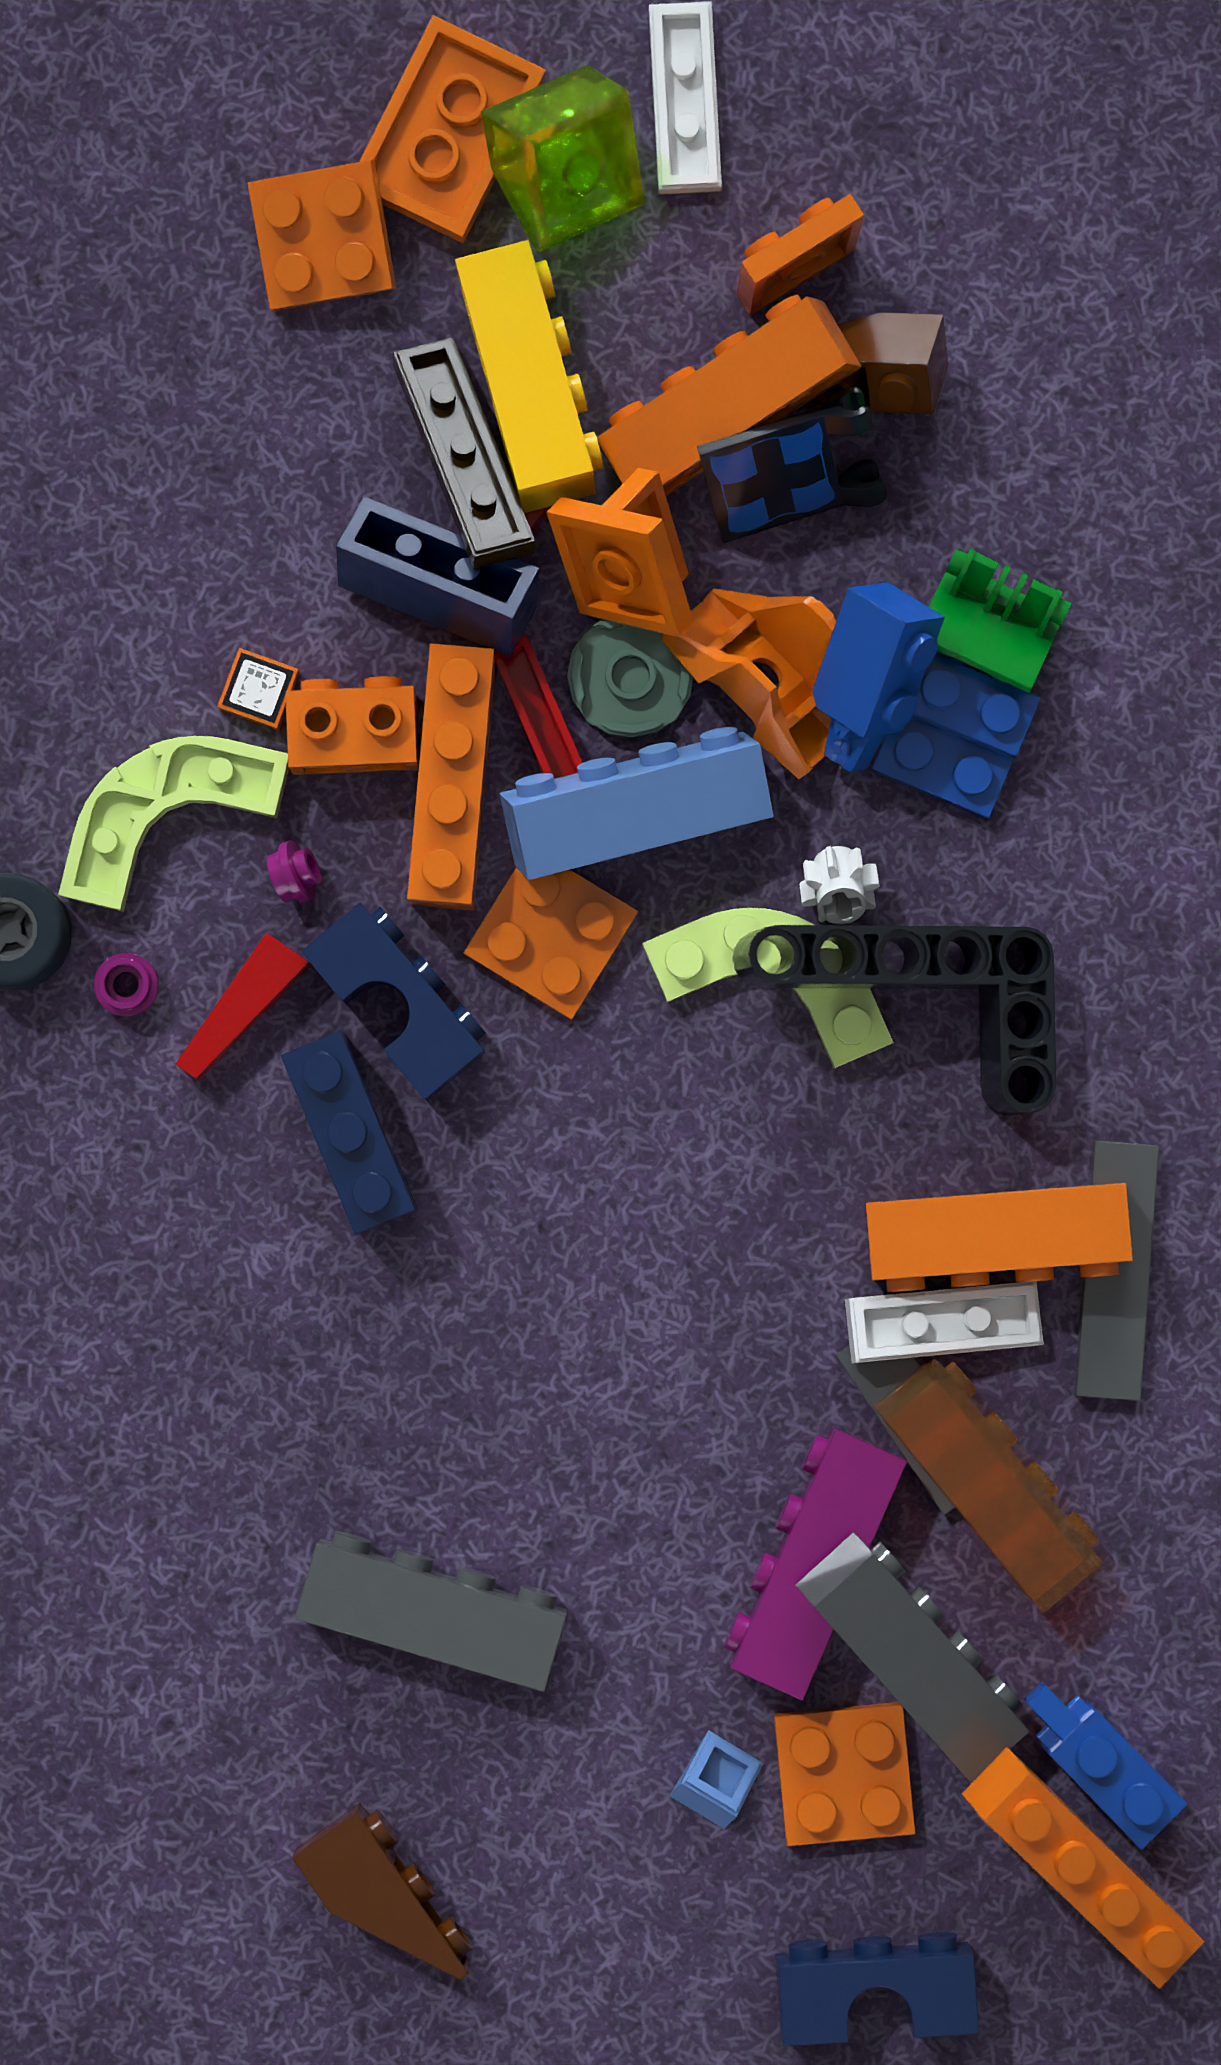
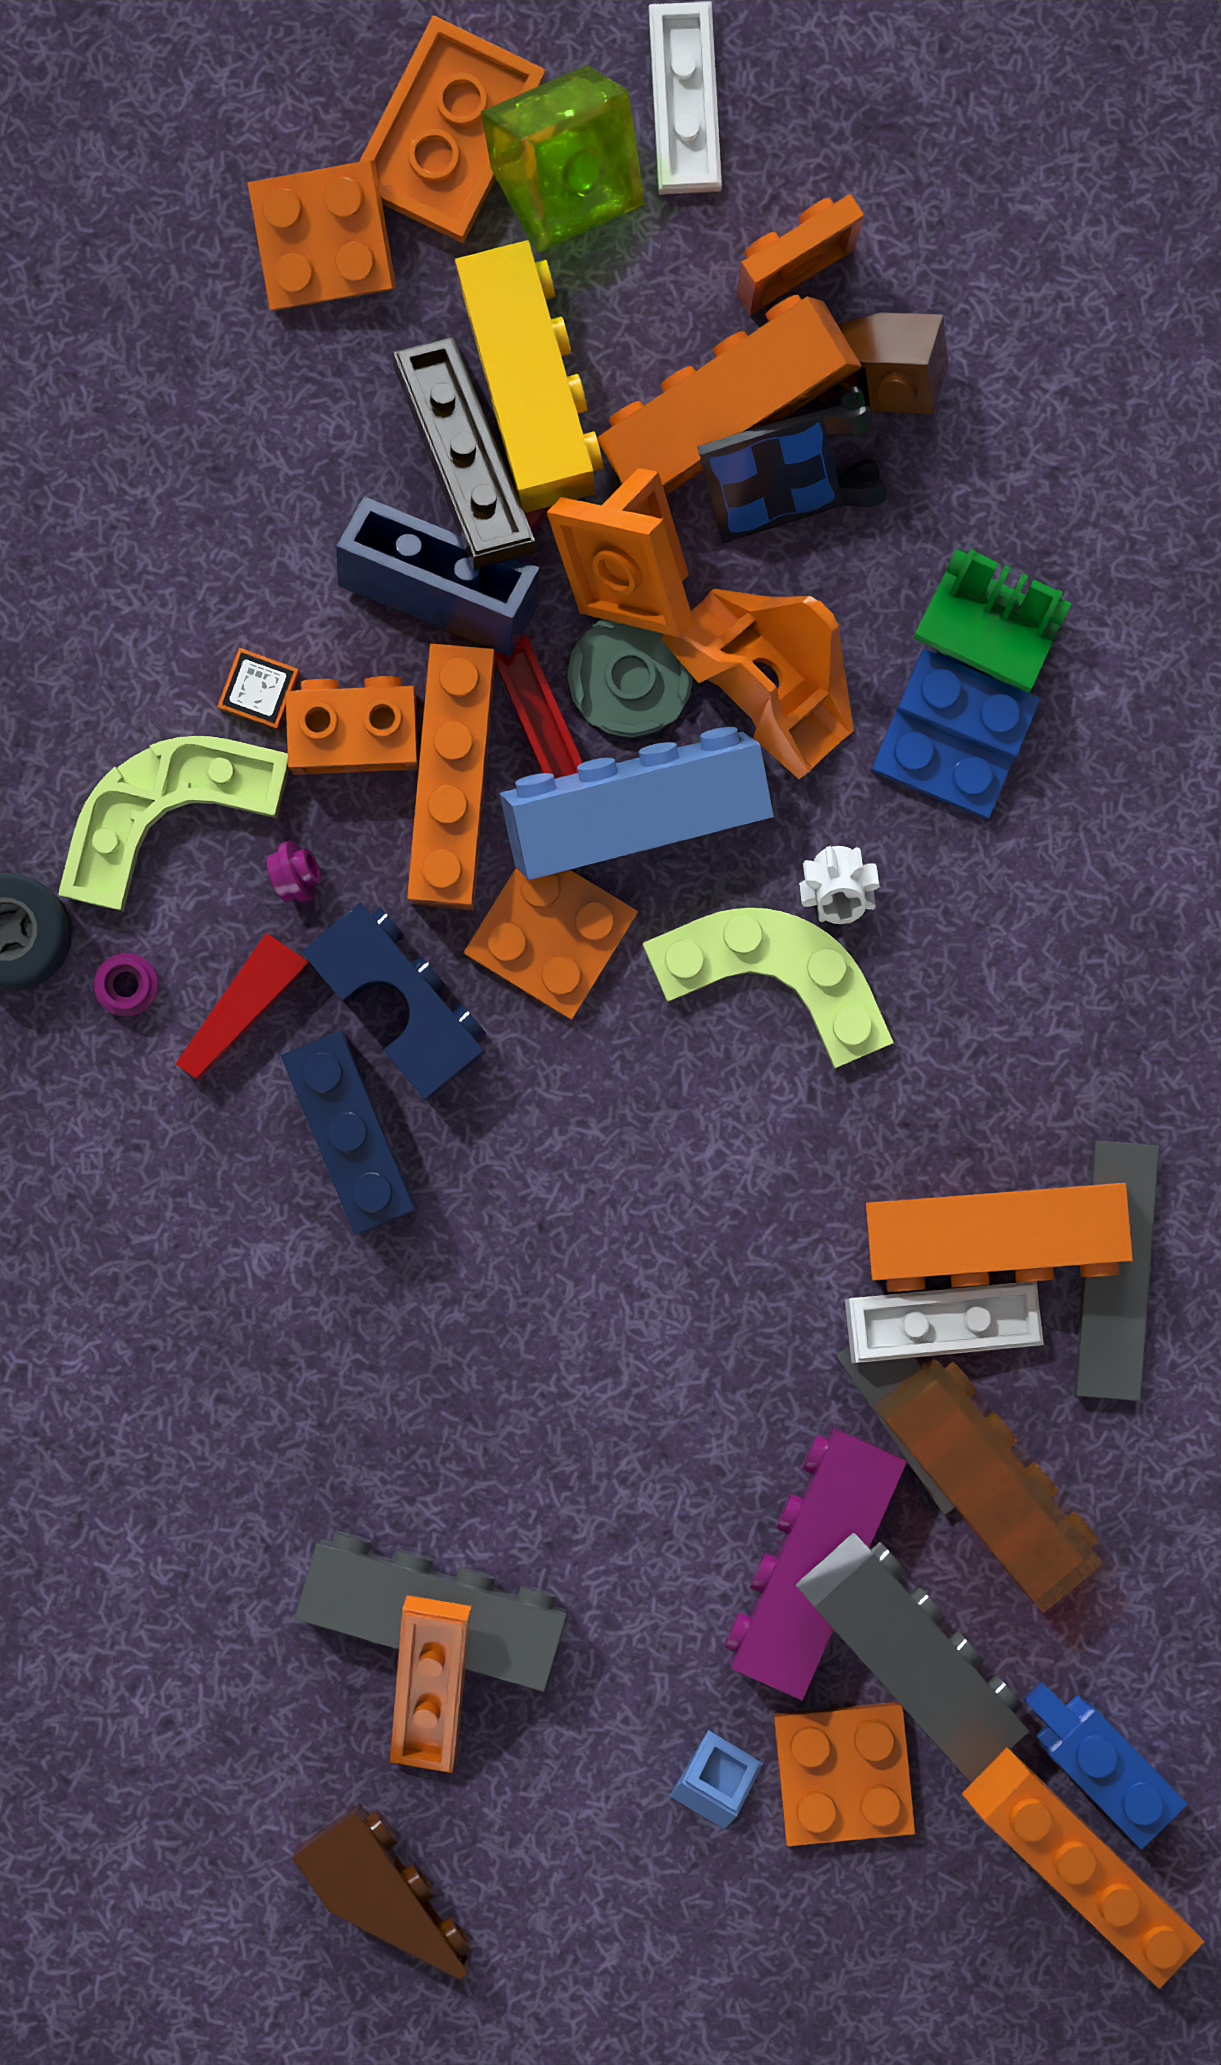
black beam [733,925,1056,1115] -> none
dark blue arch [775,1932,979,2046] -> none
blue hinge [812,582,945,772] -> none
none -> orange tile [390,1595,471,1773]

